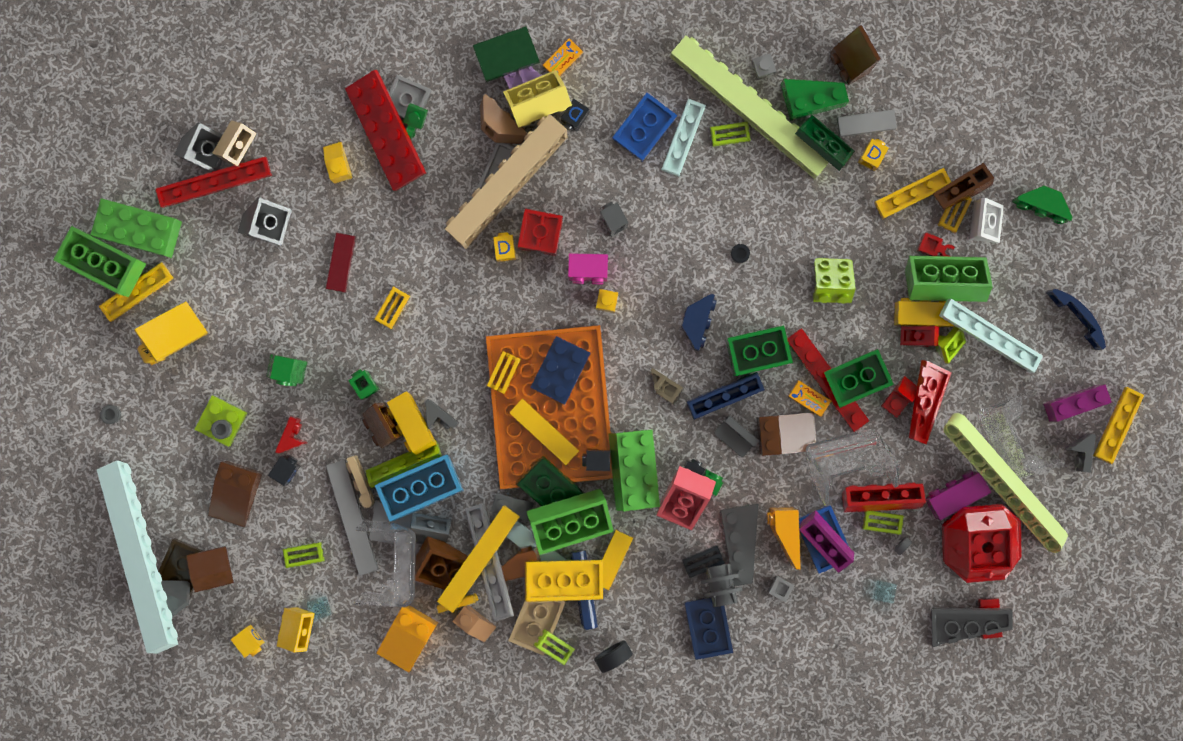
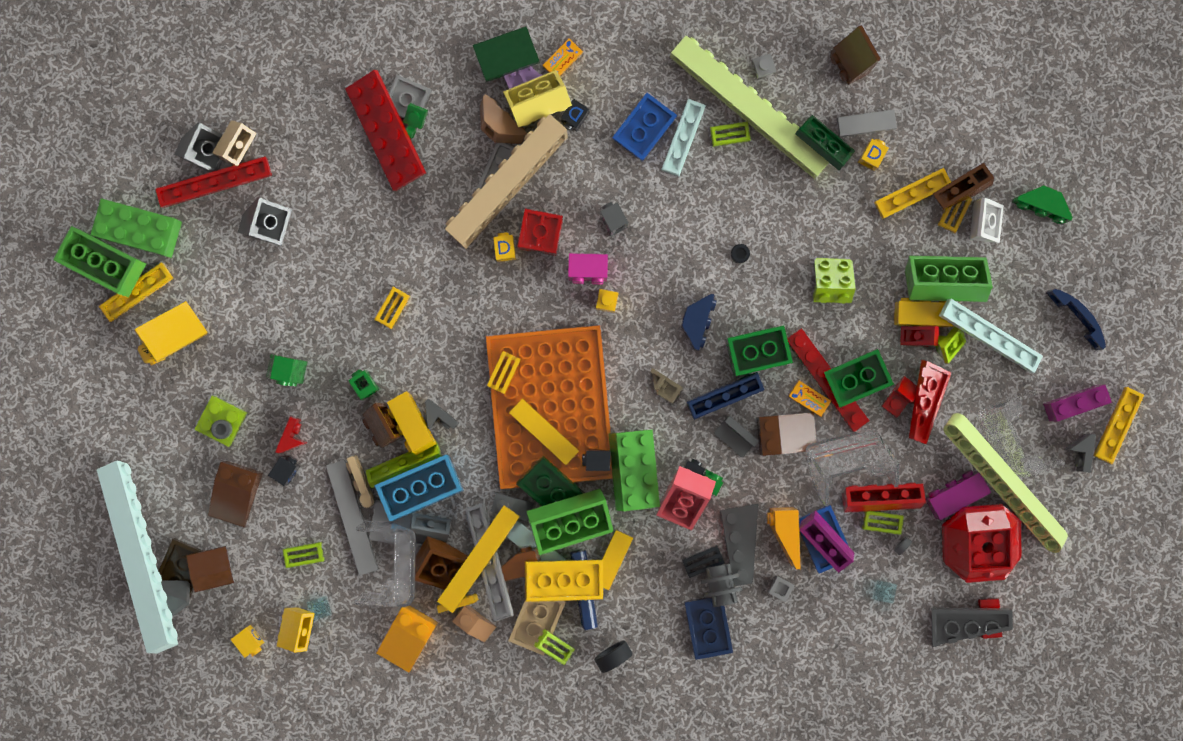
dark grey tile [100,405,121,424] -> none
yellow slope [323,142,353,184] -> none
dark red tile [326,233,356,293] -> none
dark blue plate [530,336,591,405] -> none
green wedge [780,79,849,121] -> none
red plate [917,232,955,257] -> none

